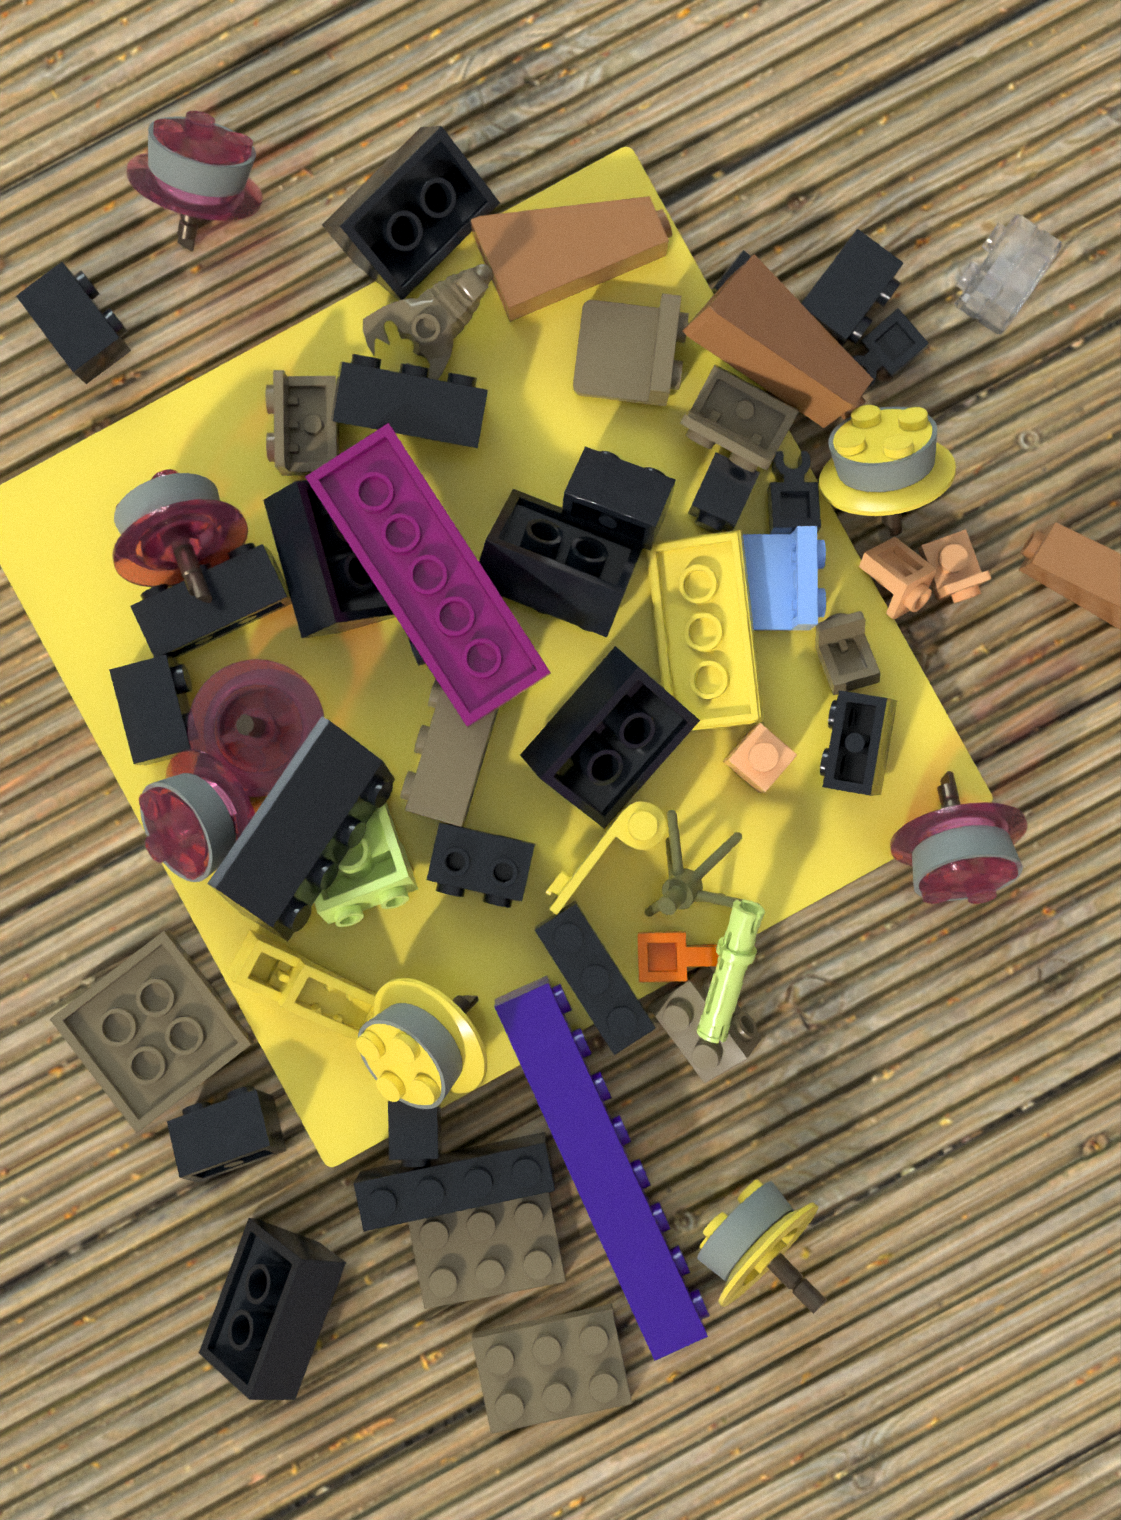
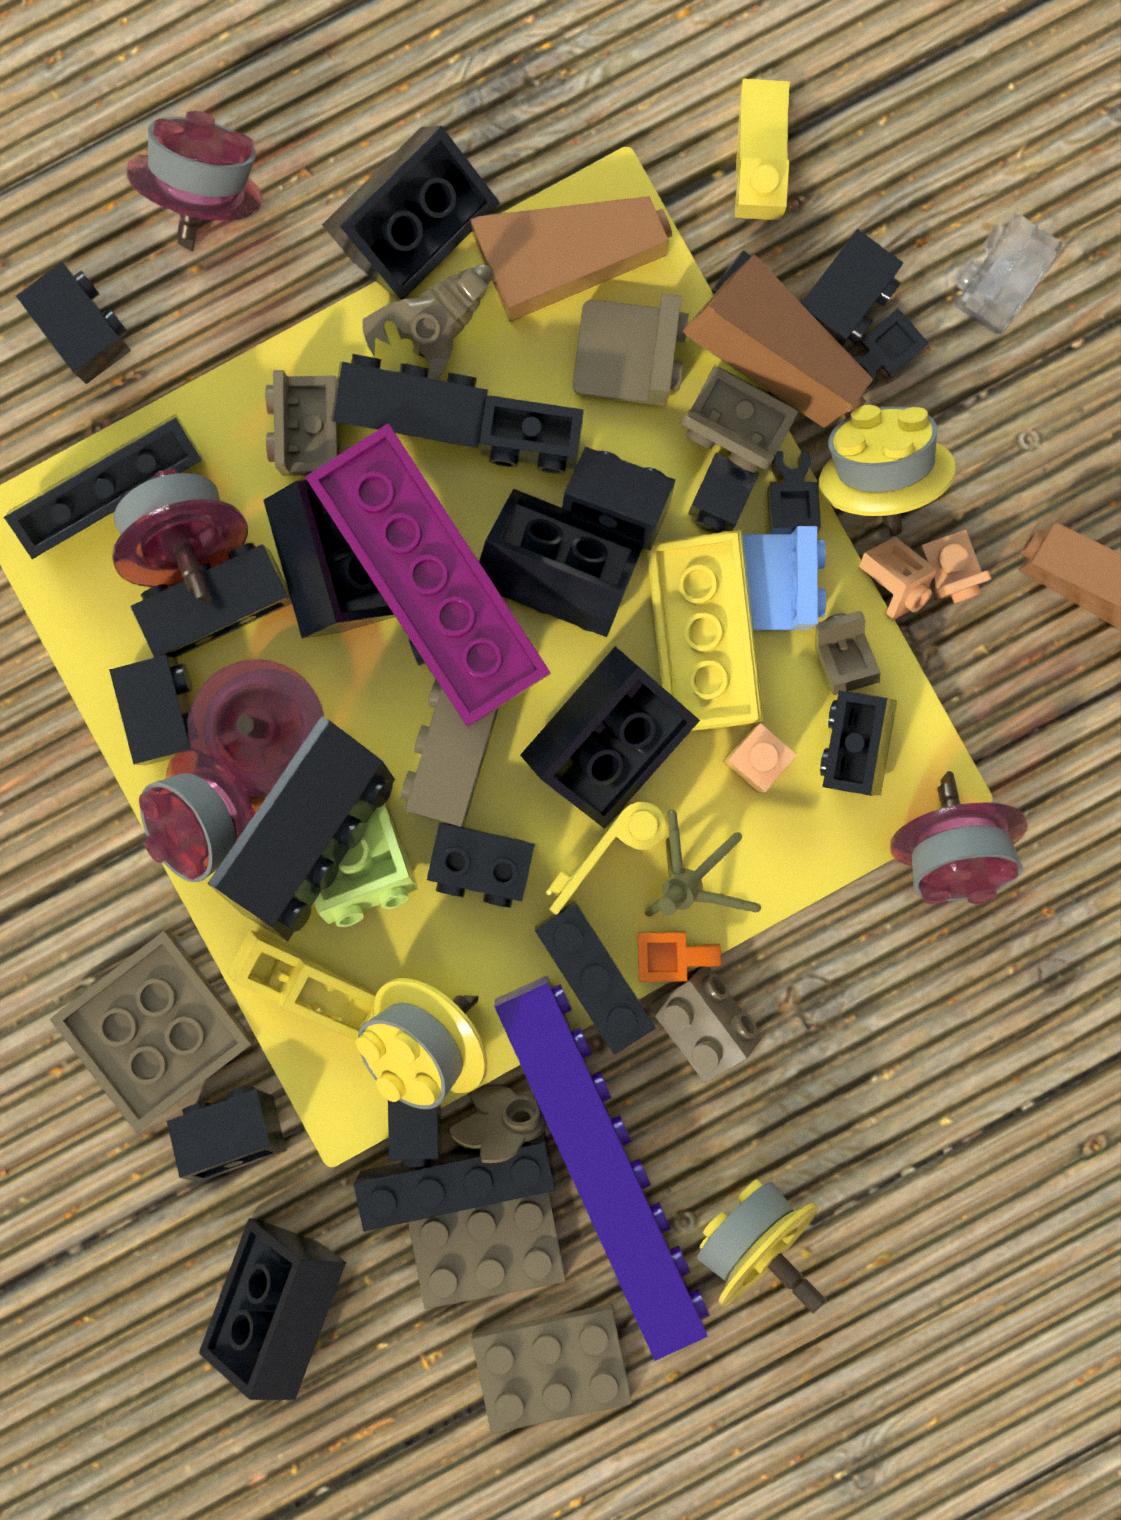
yellowish green pin [697,899,765,1043] -> none
none -> black brick [4,414,202,559]
none -> dark tan plate [449,1085,546,1163]
none -> black brick [479,395,584,474]
none -> light yellow slope [734,79,790,221]

